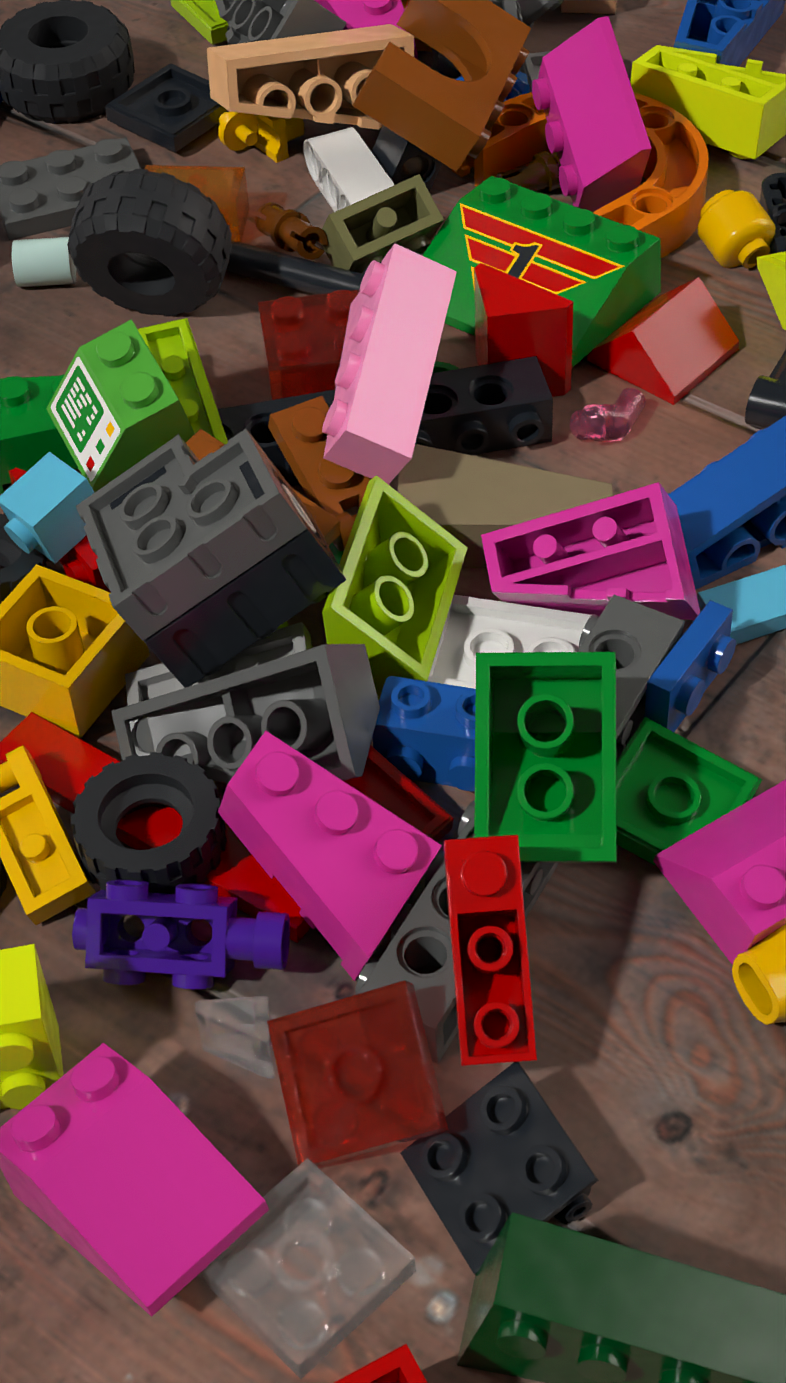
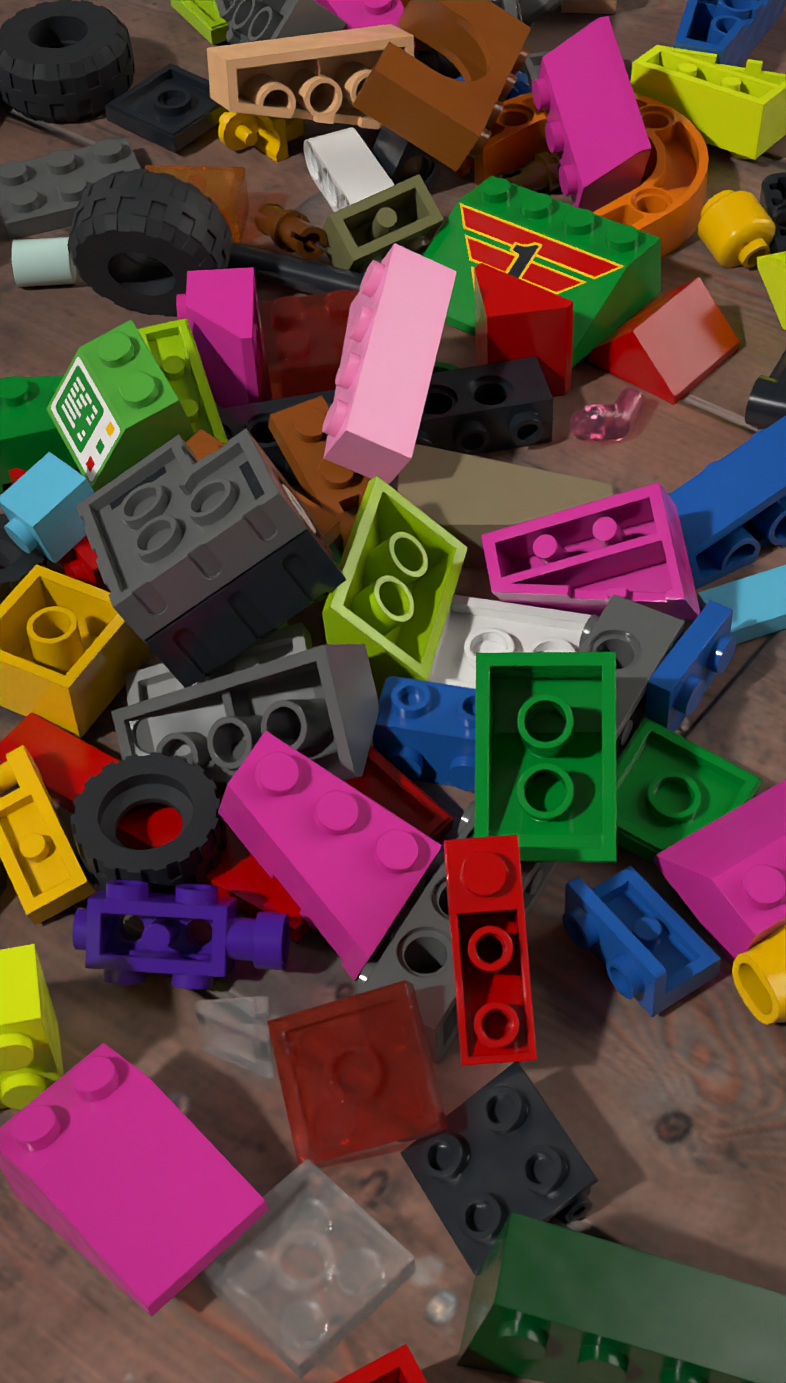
none -> dark pink slope [176,267,263,408]
none -> blue bracket [562,865,721,1017]

